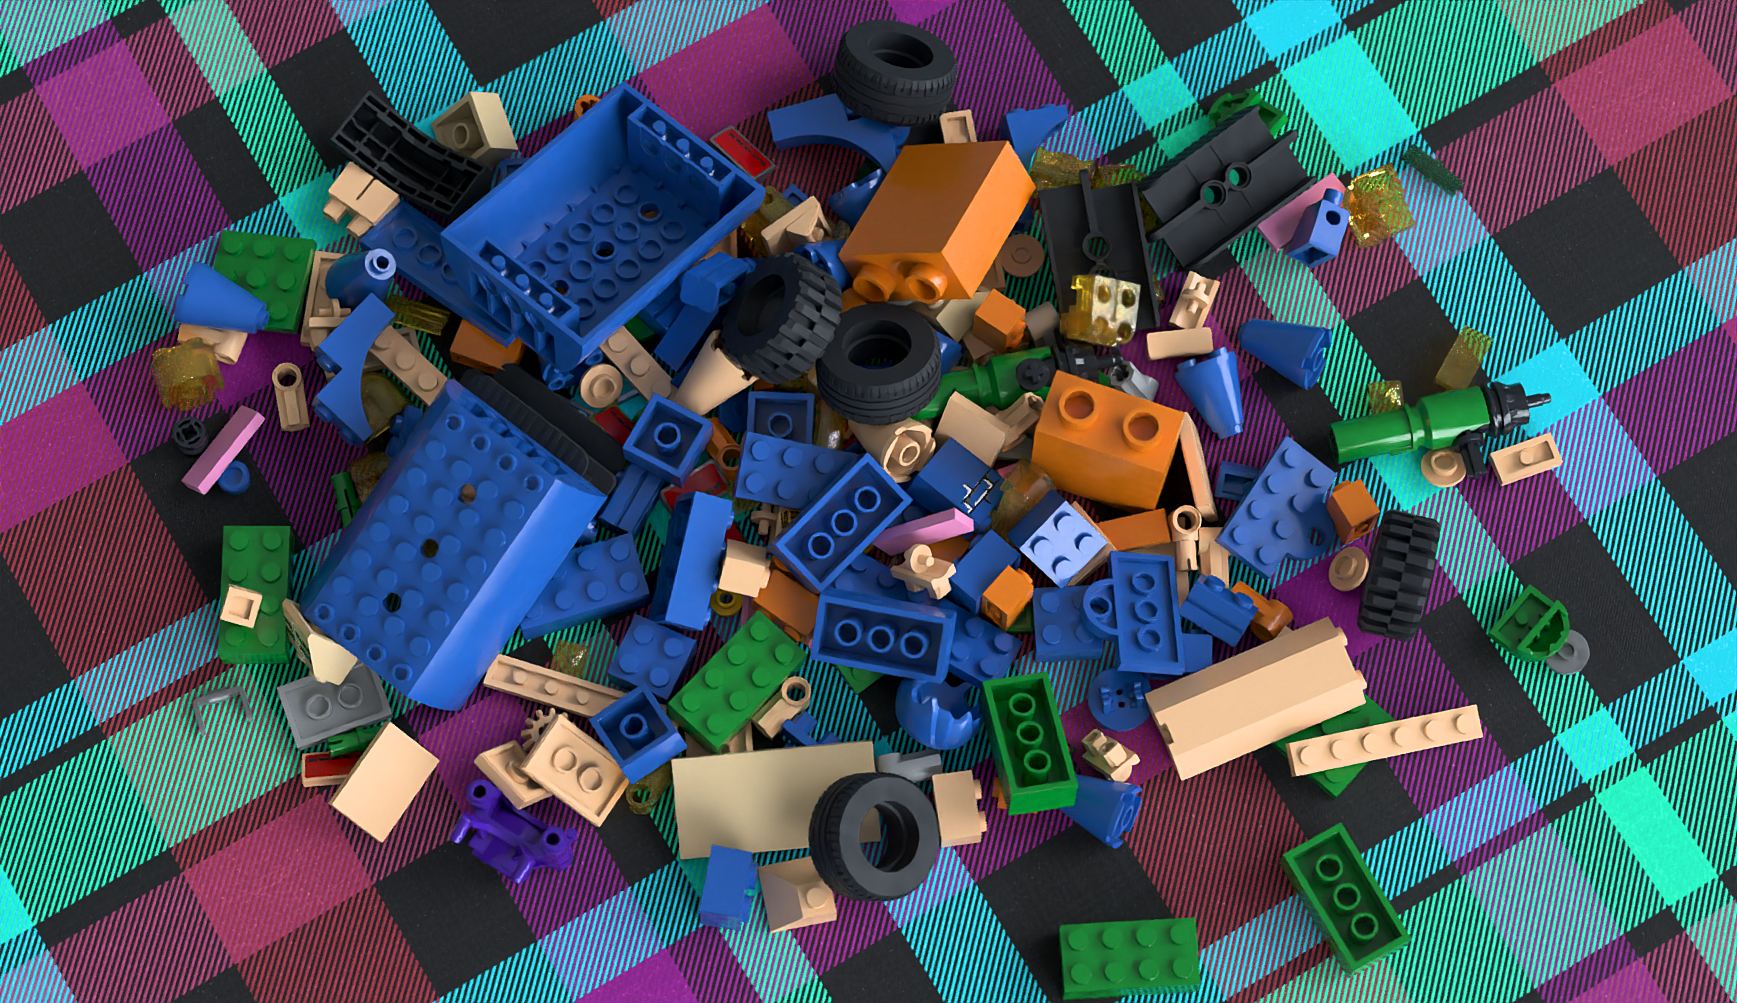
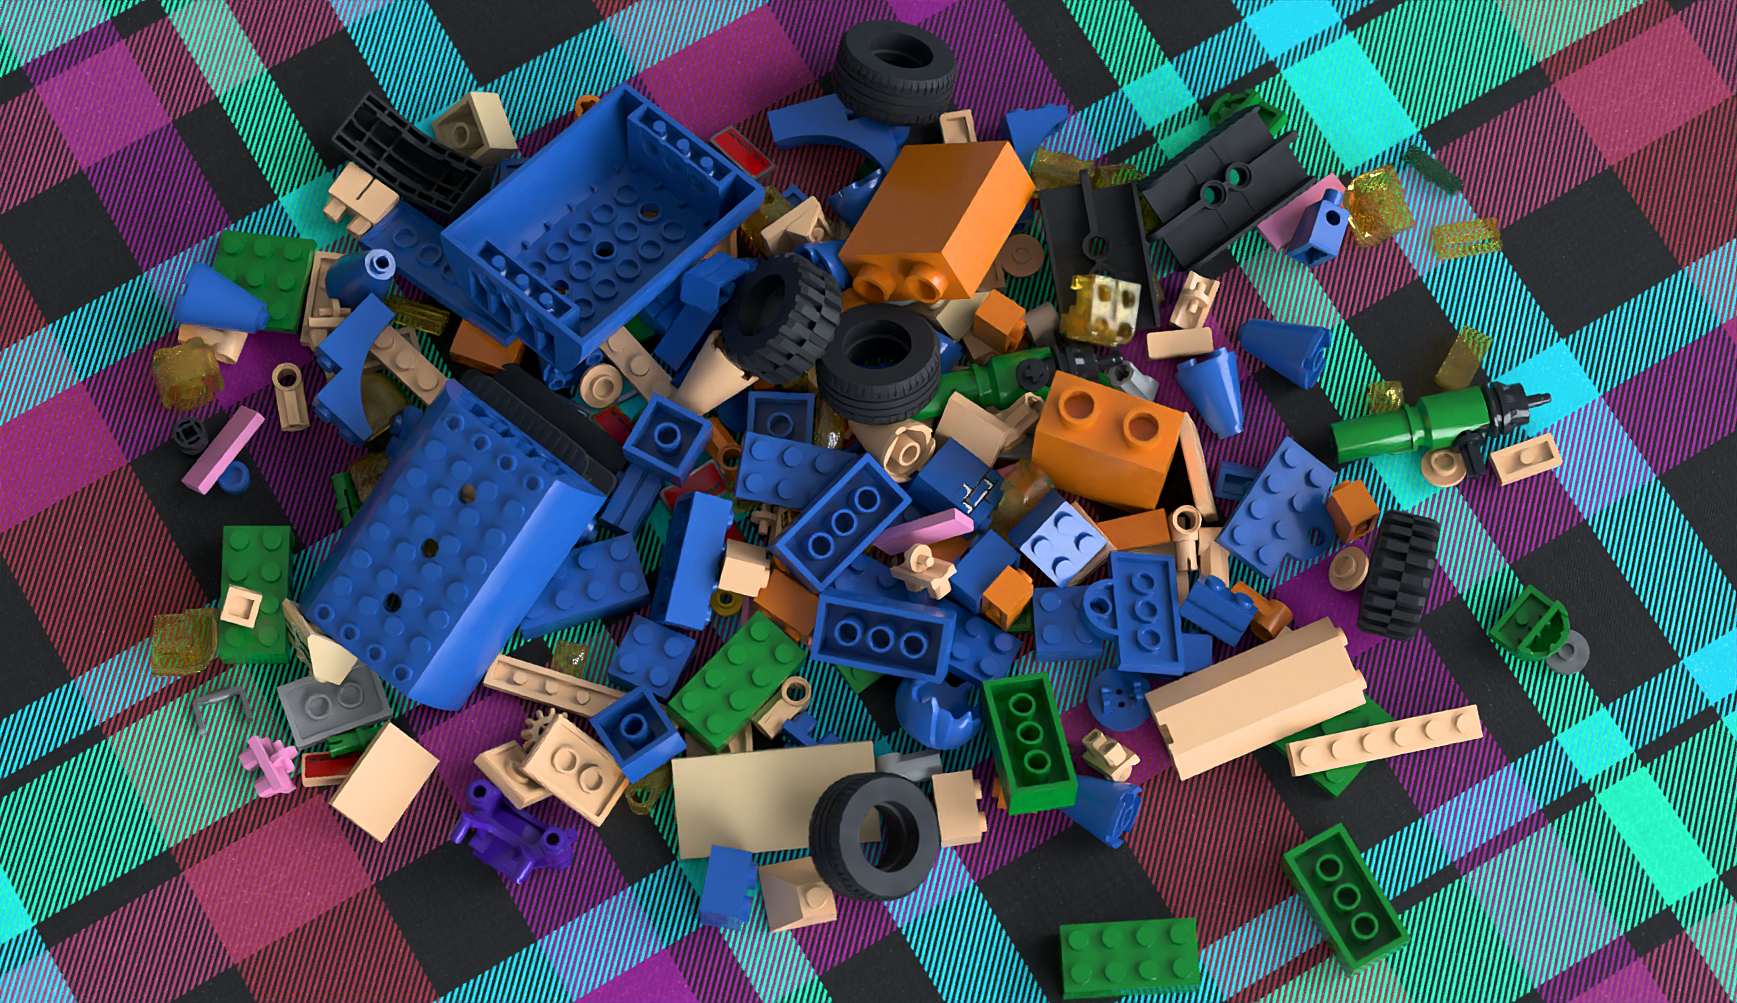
none -> clear yellow brick [151,608,220,678]
none -> bright pink hips [239,735,298,798]
none -> clear yellow tile [1432,217,1503,261]

